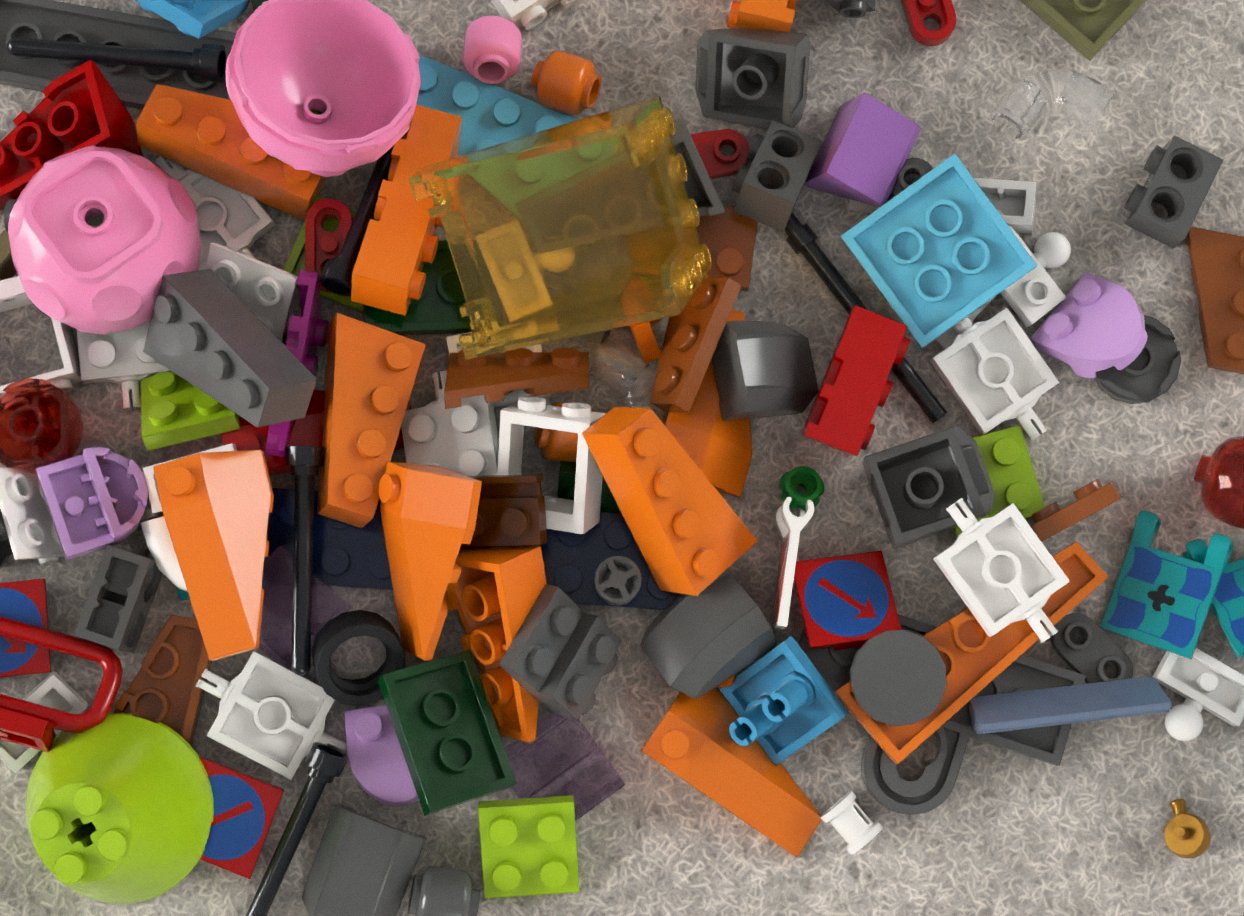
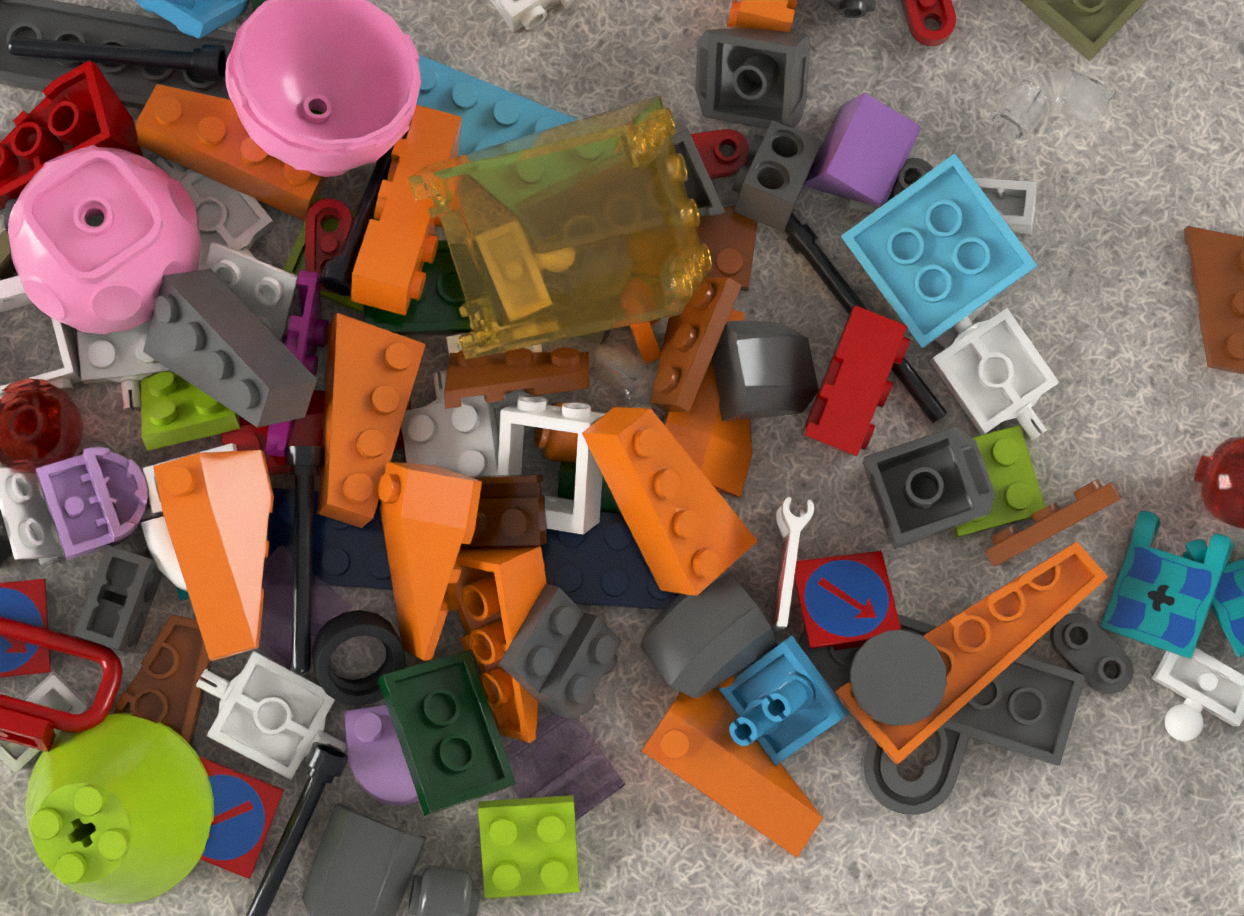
bright pink head [463,15,522,84] -> none
orange head [531,51,601,115] -> none
dark grey wheel [594,556,642,606] -> none
green plate [779,466,824,510] -> none
white bush [820,791,883,855] -> none
white plate [933,498,1070,643] -> none
sand blue slope [968,676,1172,734] -> none
white plate [1000,226,1071,327] -> none
lavender slope [1030,272,1148,378] -> none
dark grey tile [1094,315,1181,404] -> none
dark grey brick [1124,135,1223,248] -> none
pearl gold piece [1164,799,1211,859] -> none

